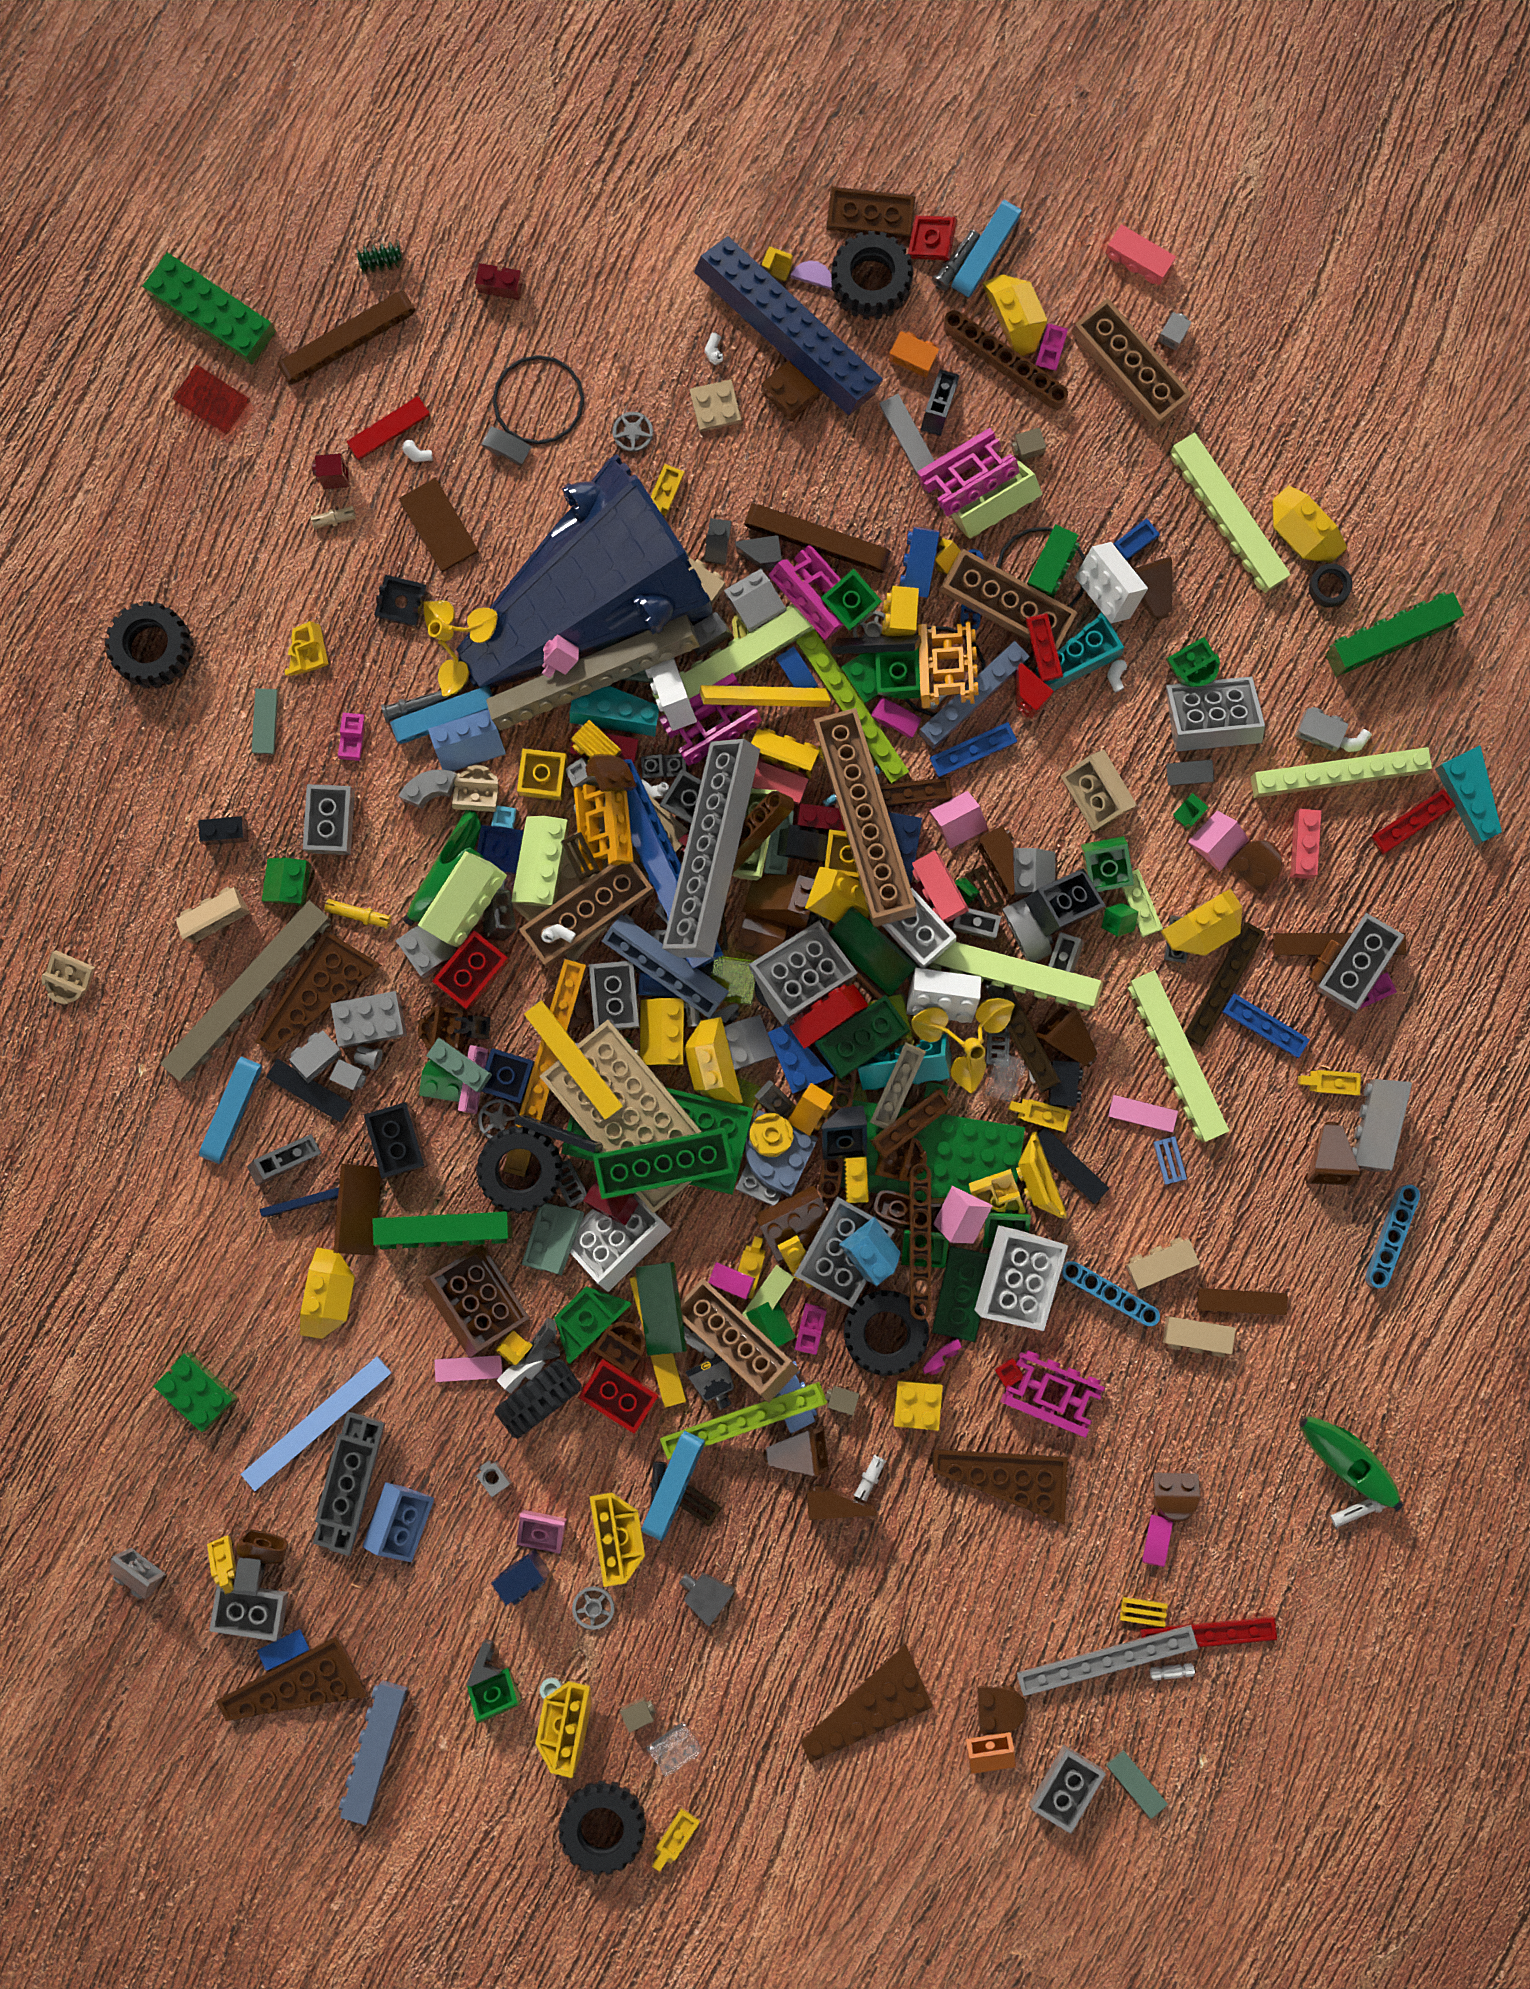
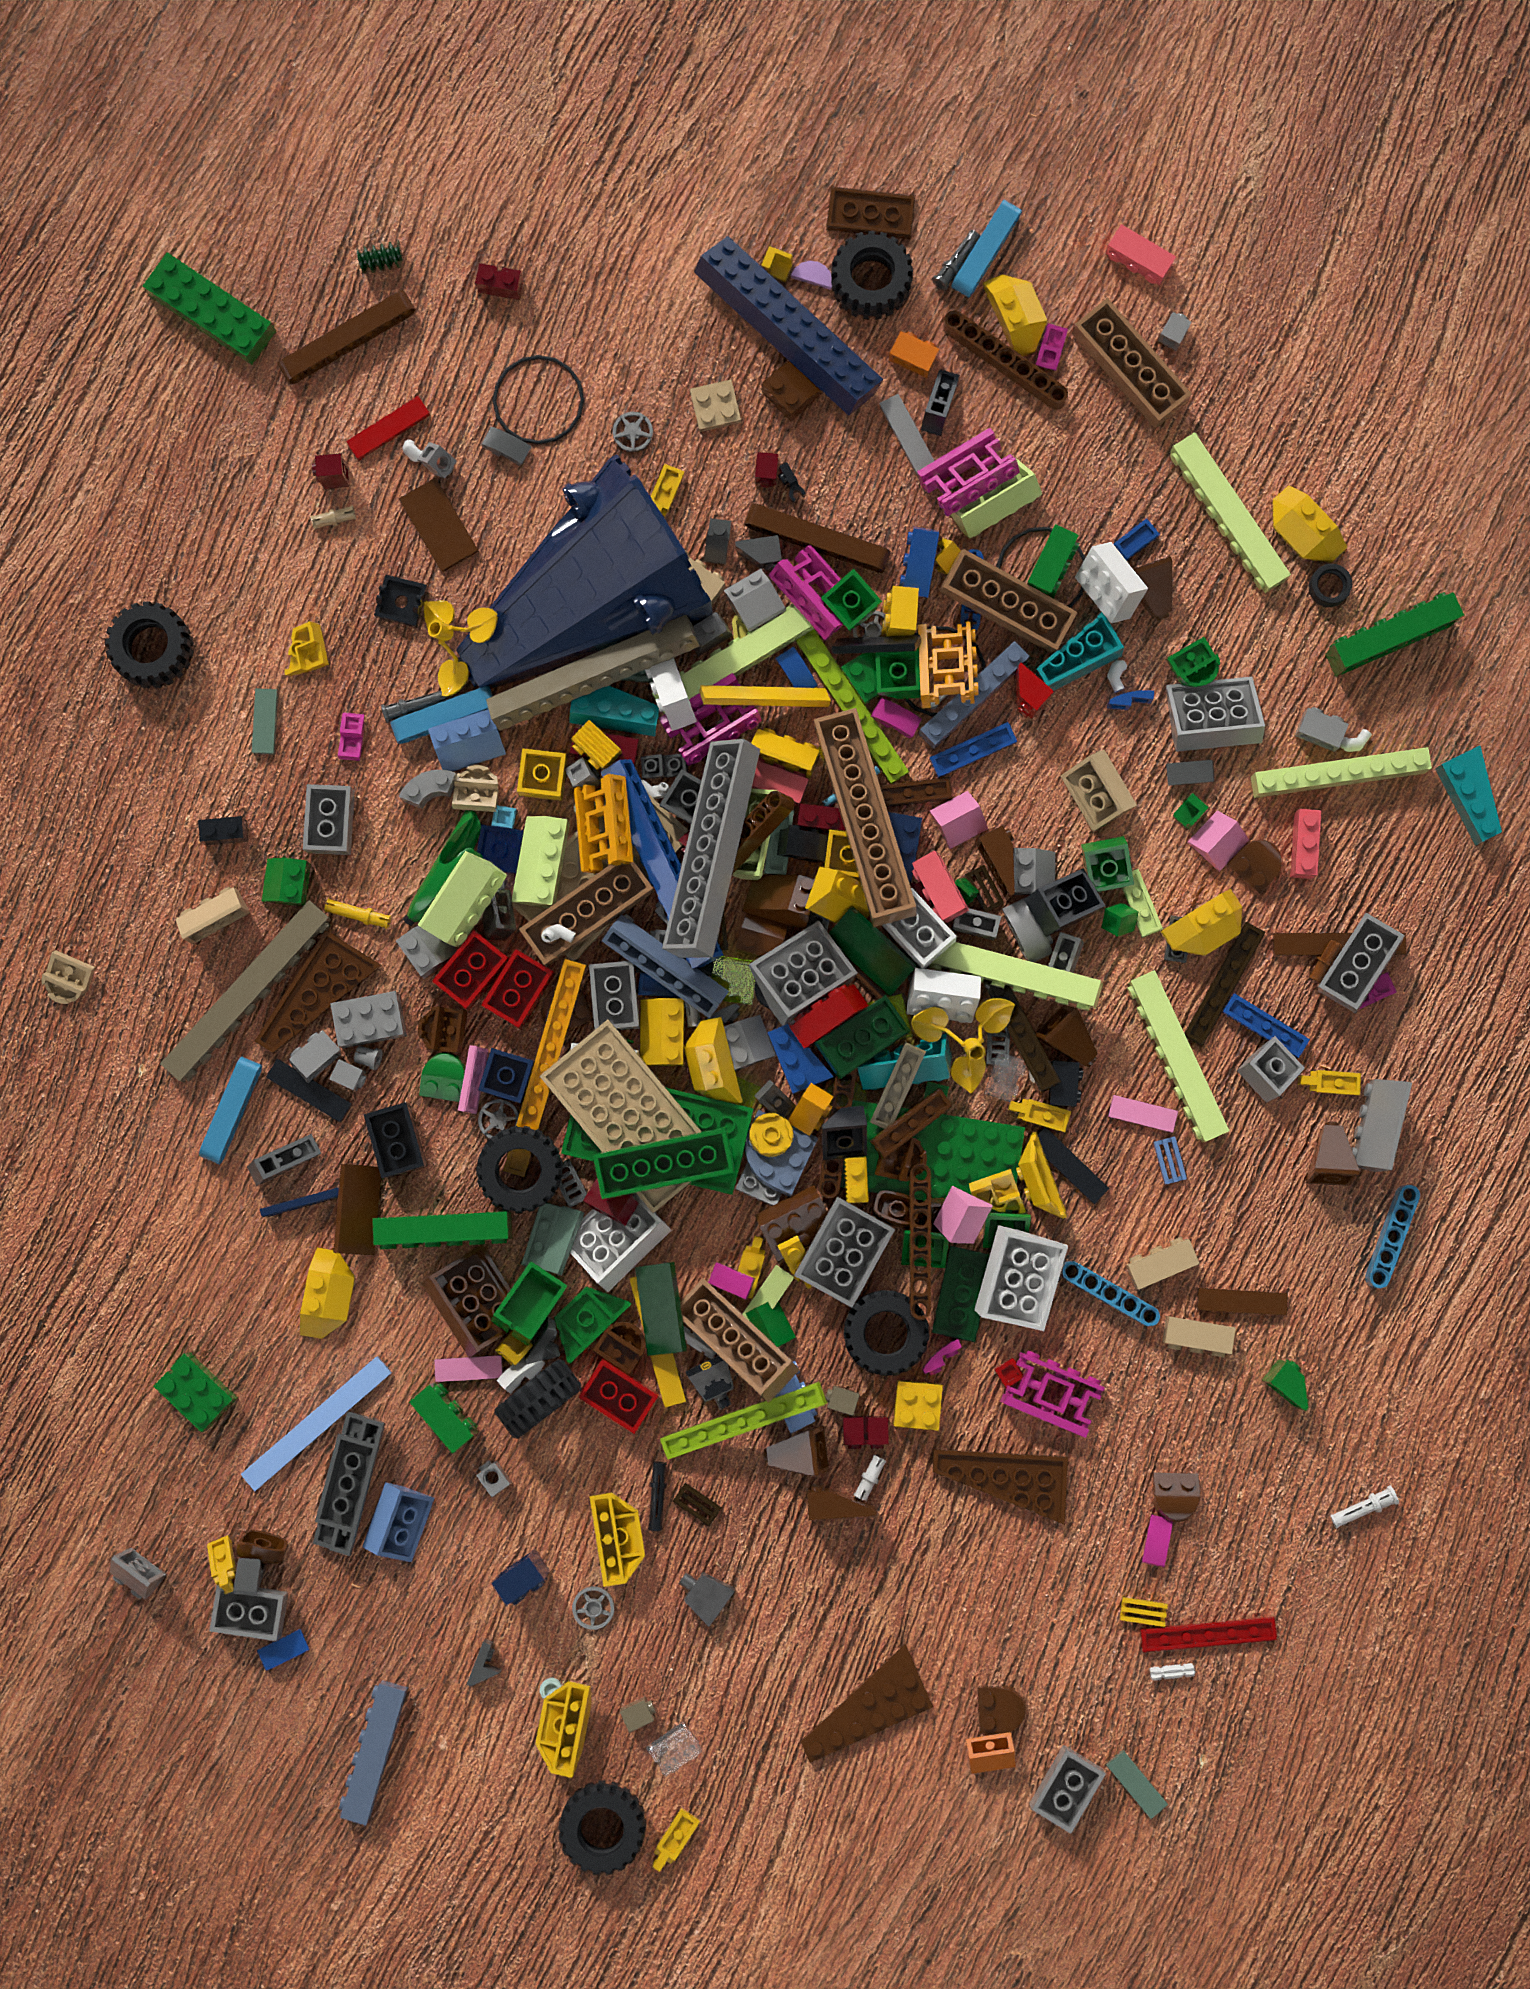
clear red tile [172,364,250,435] -> none
reddish brown wing [216,1635,368,1721] -> none
sand green plate [426,1038,492,1093] -> none
black plate [454,1015,491,1039] -> none
green slope [467,1668,522,1724] -> none
black tile [514,1115,603,1153] -> none
bright pink slope [516,1510,567,1554] -> none
yellow tile [524,1000,623,1120] -> none
bright pink brick [542,634,579,678] -> none
dark brown tile [561,832,600,881] -> none
reddish brown slope [585,754,637,792] -> none
dark azure beam [641,1431,705,1541] -> none
white arm [704,333,723,365] -> none
dark pink slope [795,1303,827,1355] -> none
dark azure slope [839,1217,901,1286] -> none
red tile [908,215,958,261] -> none
dark tan brick [1011,427,1046,461] -> none
light grey plate [1017,1625,1198,1696] -> none
red tile [1025,613,1063,682] -> none
green piece [1299,1417,1405,1512] -> none
red tile [1371,788,1456,855] -> none
none -> green brick [409,1382,478,1454]
none -> light grey brick [417,442,457,478]
none -> red brick [481,949,555,1030]
none -> green piece [491,1261,567,1346]
none -> dark red brick [755,452,779,487]
none -> black plate [778,462,805,504]
none -> dark red piece [843,1416,889,1449]
none -> blue slope [1107,690,1154,710]
none -> light grey slope [1237,1036,1305,1103]
none -> green slope [1262,1359,1308,1411]

